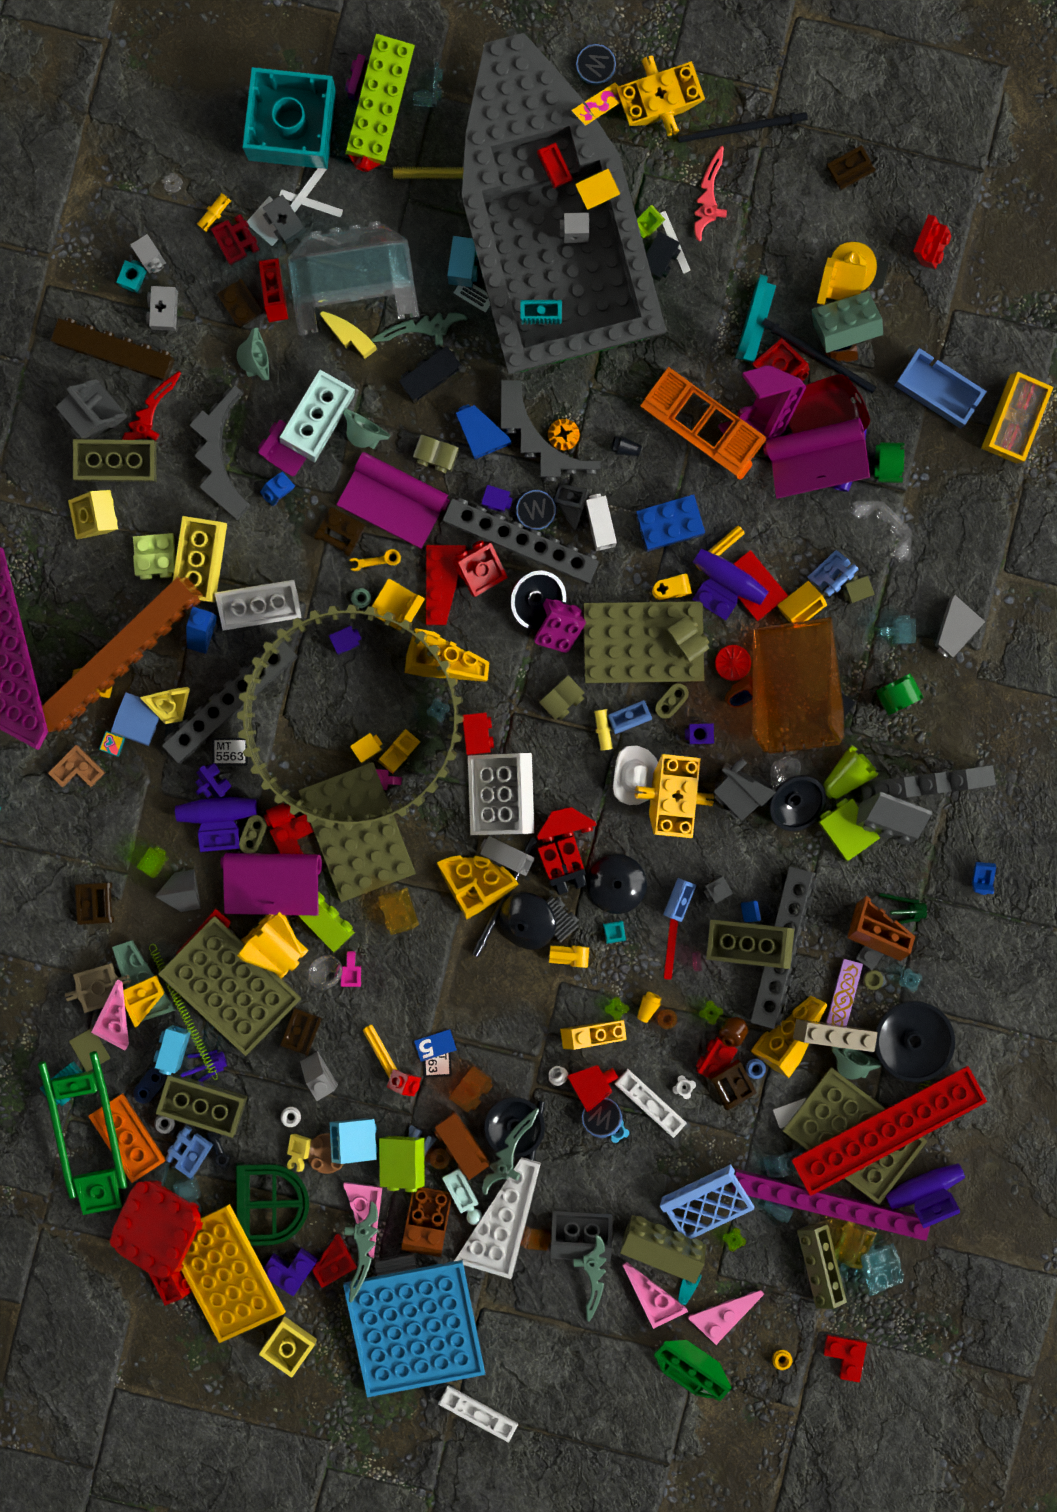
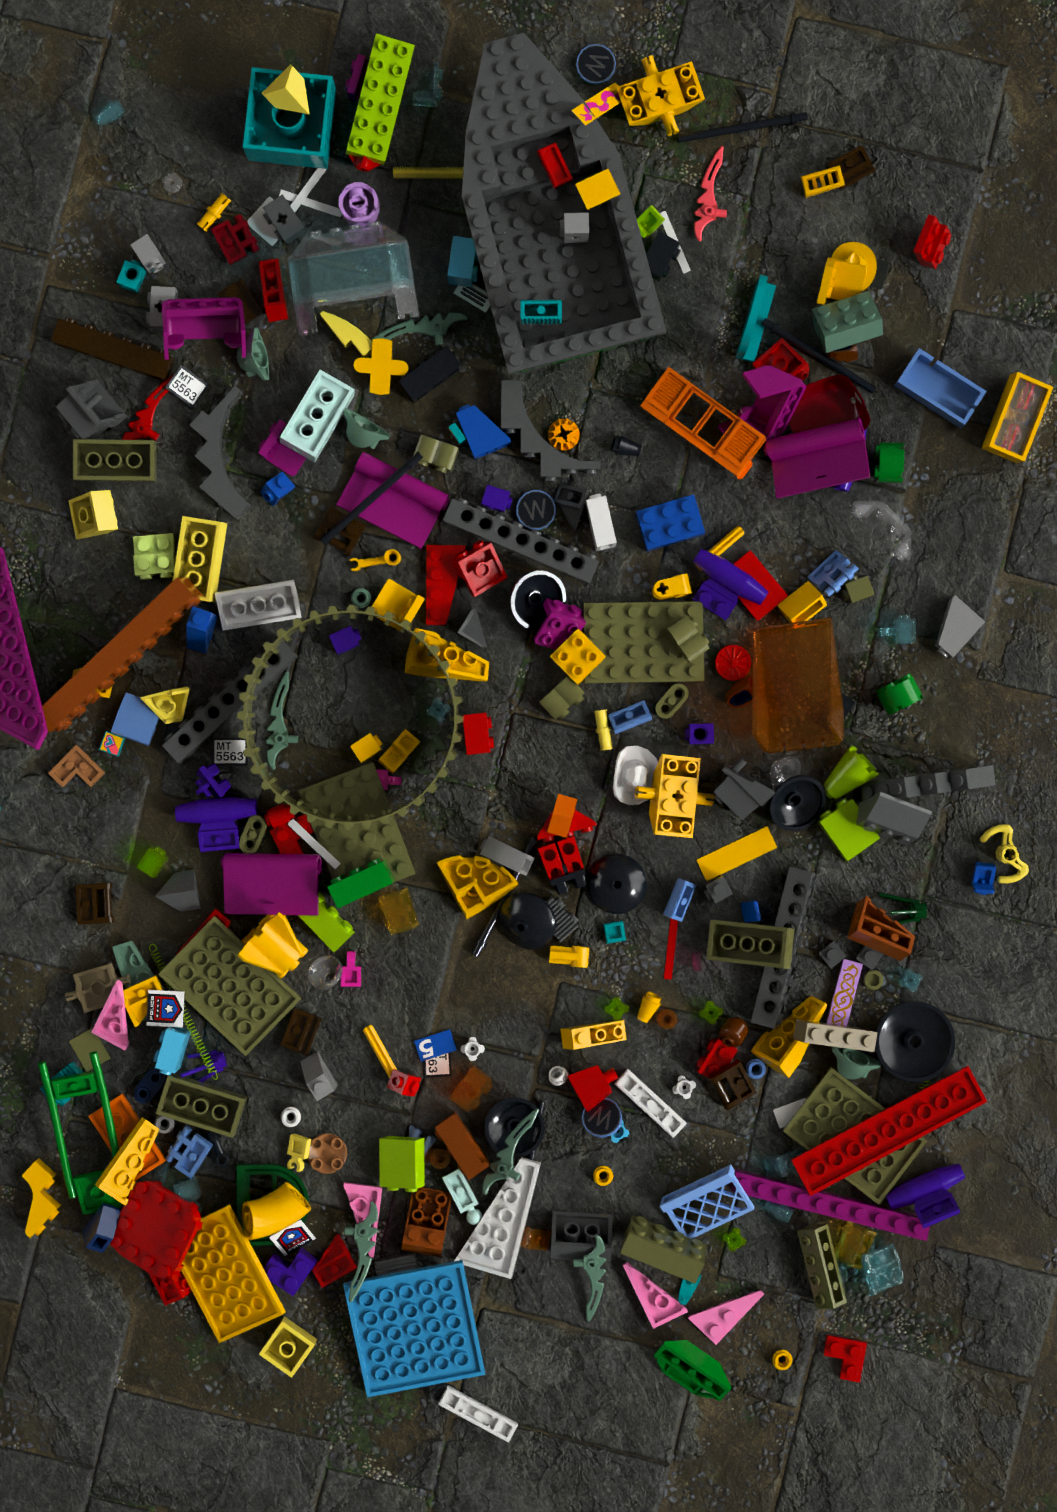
medium azure brick [329,1118,378,1164] -> none
white slope [468,753,534,835] -> none
none -> yellow arch [22,1158,61,1238]
none -> dark blue slope [82,1203,120,1253]
none -> clear light blue cone [94,99,125,127]
none -> yellow wing [95,1117,159,1206]
none -> sticker [146,990,185,1028]
none -> magenta windscreen [162,298,246,360]
none -> sticker [166,365,209,408]
none -> yellow brick [242,1182,311,1240]
none -> light yellow slope [262,64,310,115]
none -> sand green piece [266,671,298,770]
none -> sticker [269,1220,316,1256]
none -> white sticker [288,819,340,869]
none -> black bar [320,452,423,545]
none -> green brick [328,858,395,909]
none -> lavender brick [339,182,380,227]
none -> yellow piece [354,338,408,395]
none -> teal tile [448,423,466,446]
none -> dark grey slope [458,608,487,649]
none -> white plate [461,1037,485,1061]
none -> orange slope [547,794,577,838]
none -> yellow bracket [550,629,606,685]
none -> yellow plate [593,1165,613,1186]
none -> yellow sticker [697,827,777,881]
none -> yellow slope [801,165,845,198]
none -> dark grey plate [818,941,846,969]
none -> light yellow piece [980,824,1029,884]

